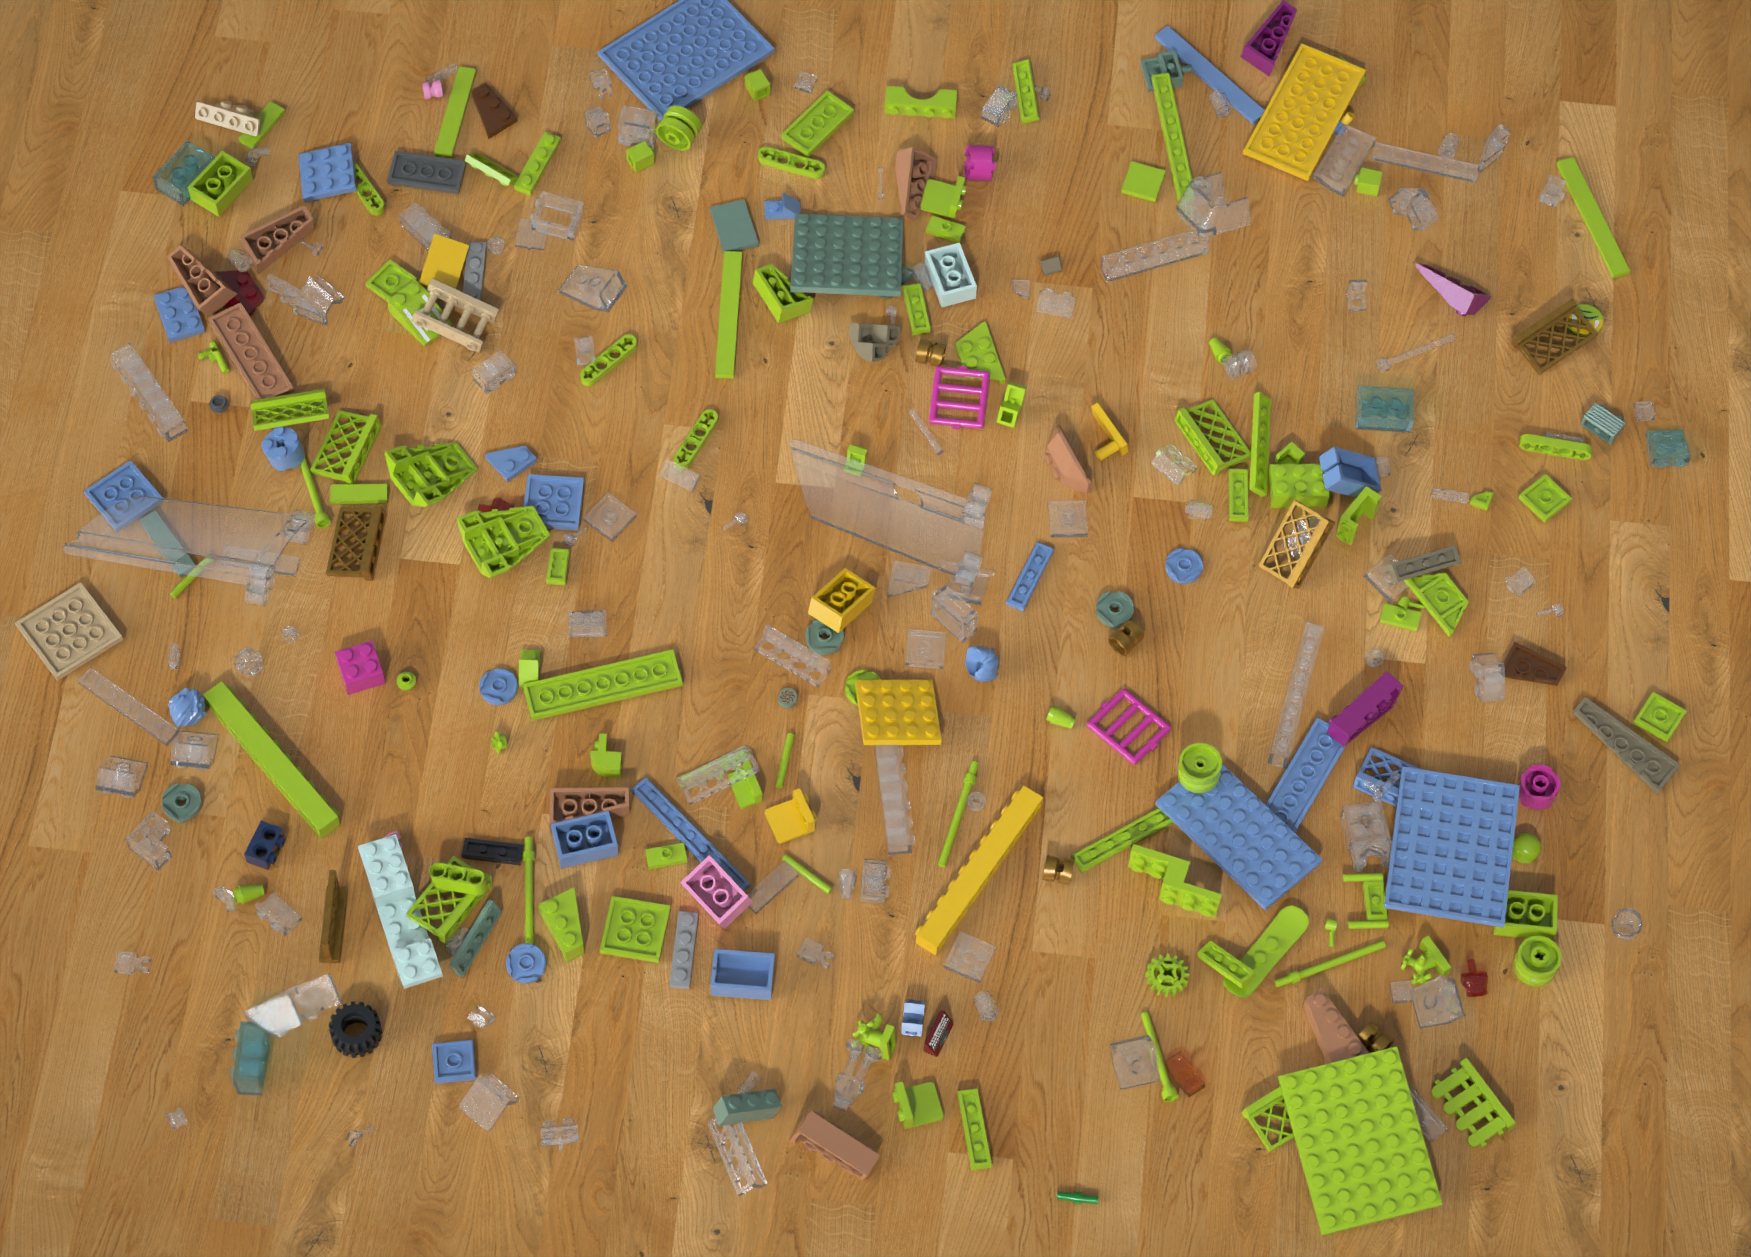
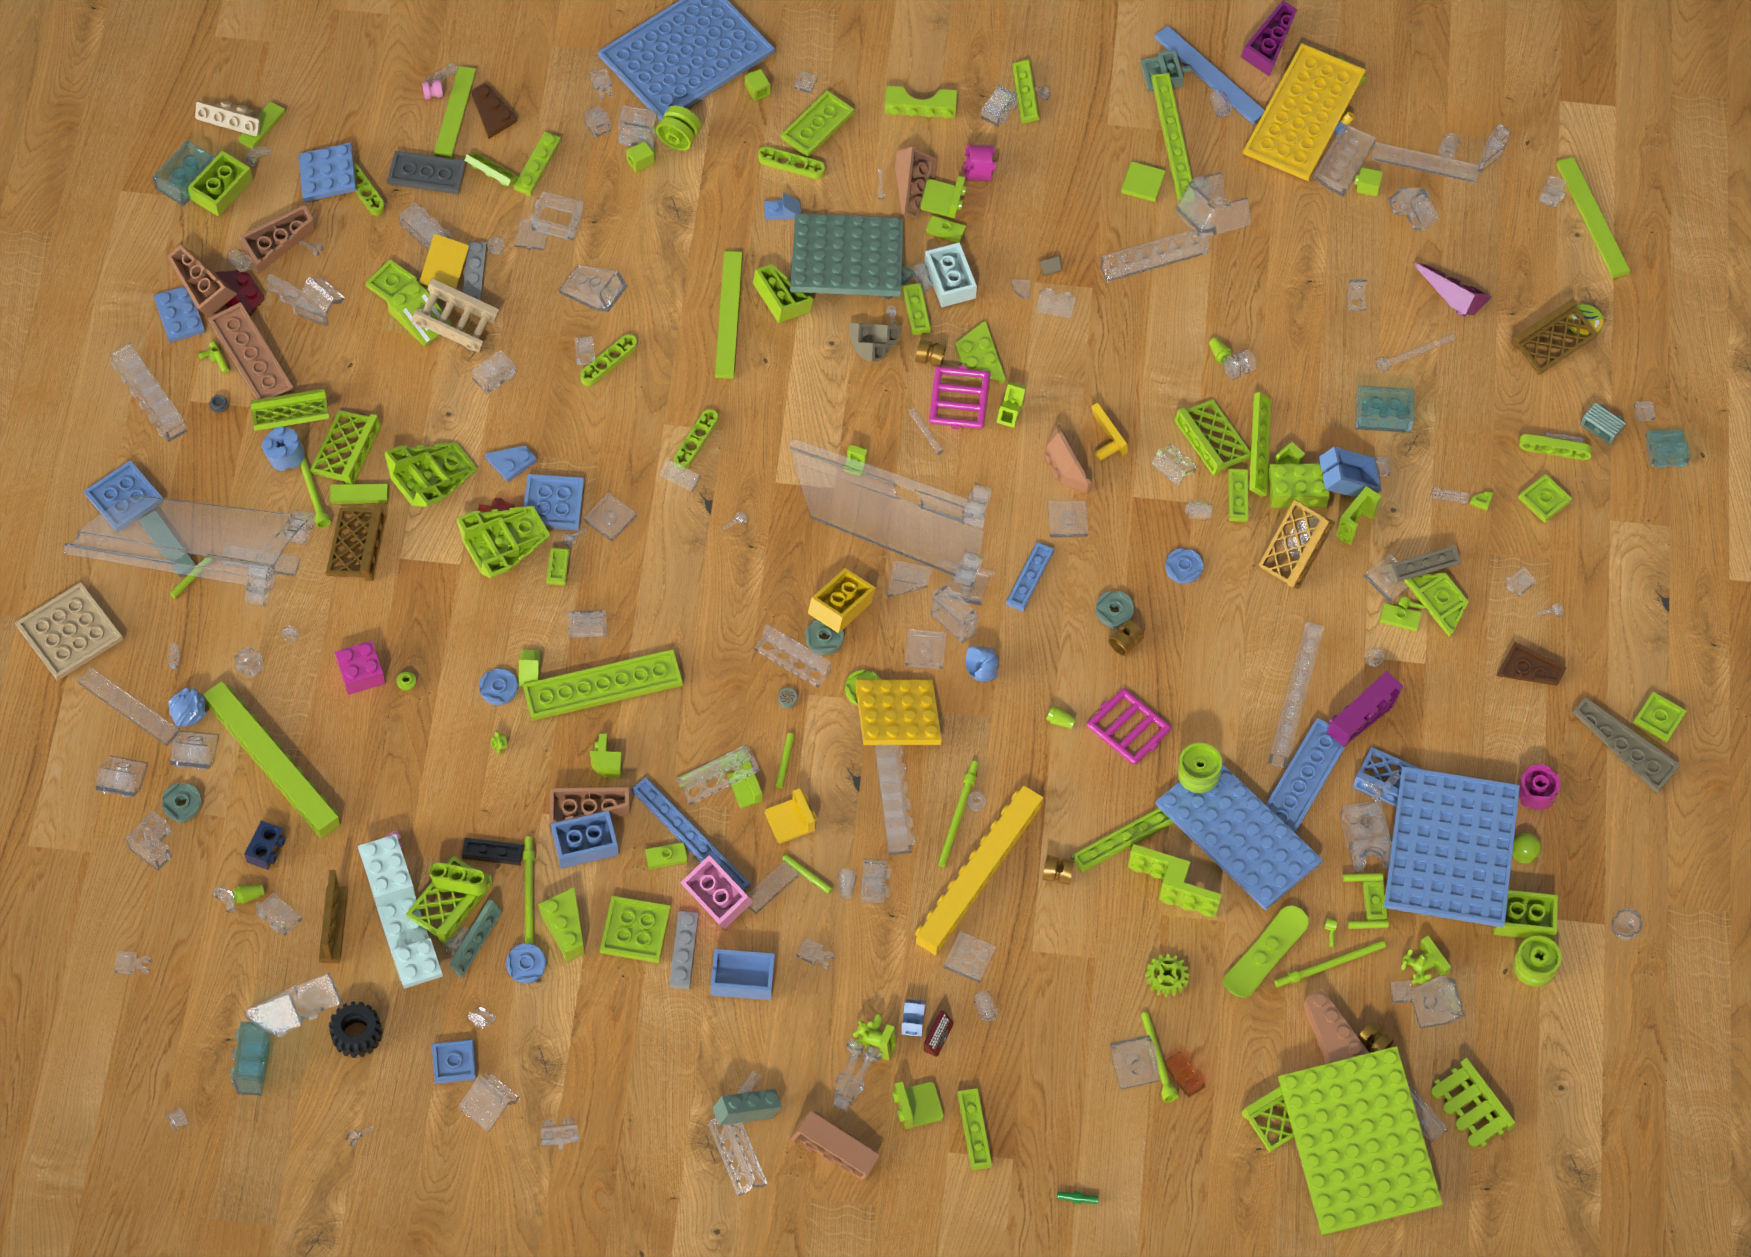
sand green tile [710,199,759,254] -> none
lime plate [1197,941,1256,989] -> none
clear red piece [1460,959,1488,997] -> none
clear brick [1469,652,1505,702] -> none

